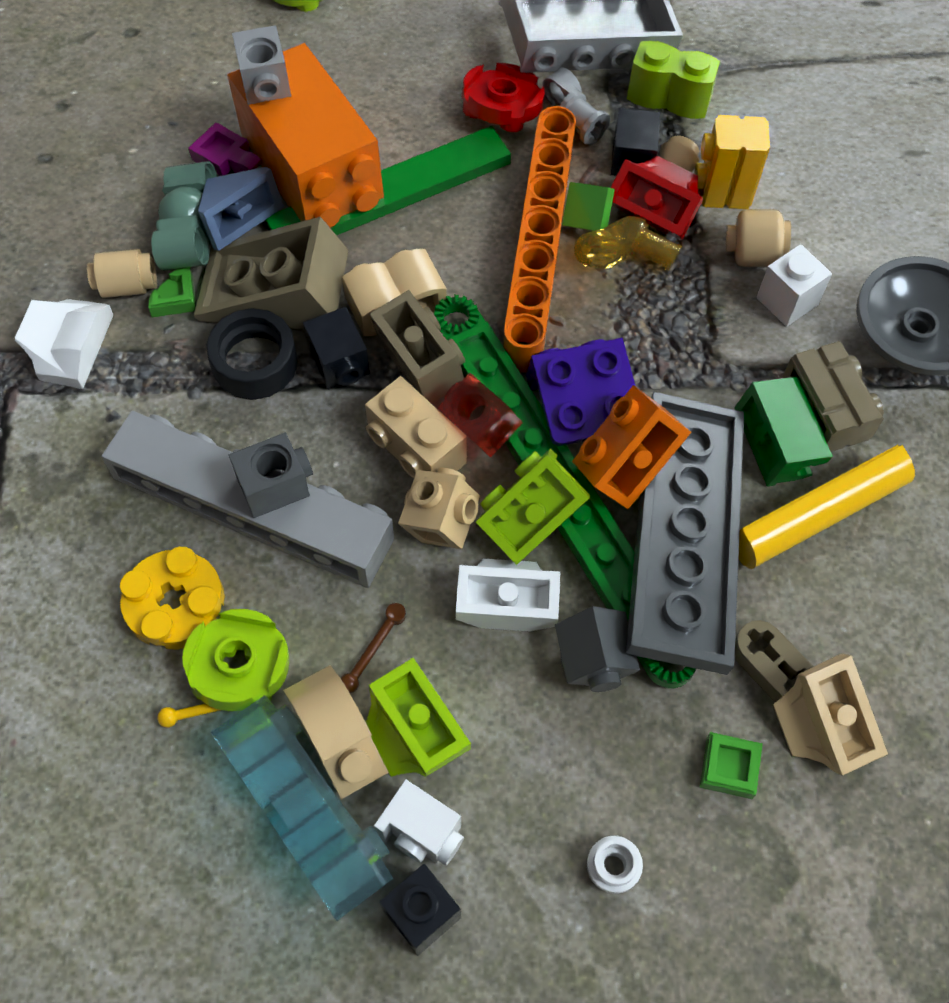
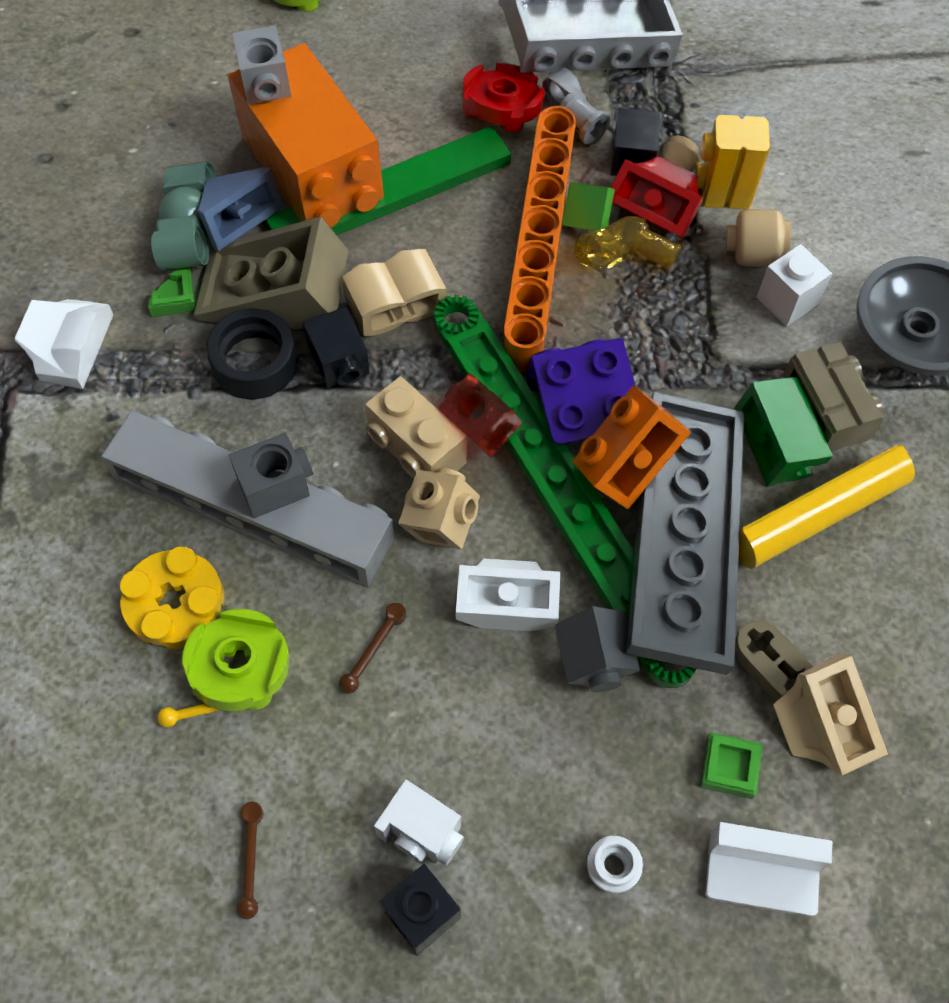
tan brick [87,249,157,298] -> none
magenta plate [188,122,262,176] -> none
clear light blue brick [211,695,394,921] -> none
tan brick [283,665,389,799] -> none
lime slope [366,657,471,777] -> none
dark tan brick [369,290,465,404] -> none
lime bracket [476,449,590,565] -> none
lime brick [627,41,720,119] -> none
none -> reddish brown hinge [236,801,264,920]
none -> white panel [705,822,832,917]

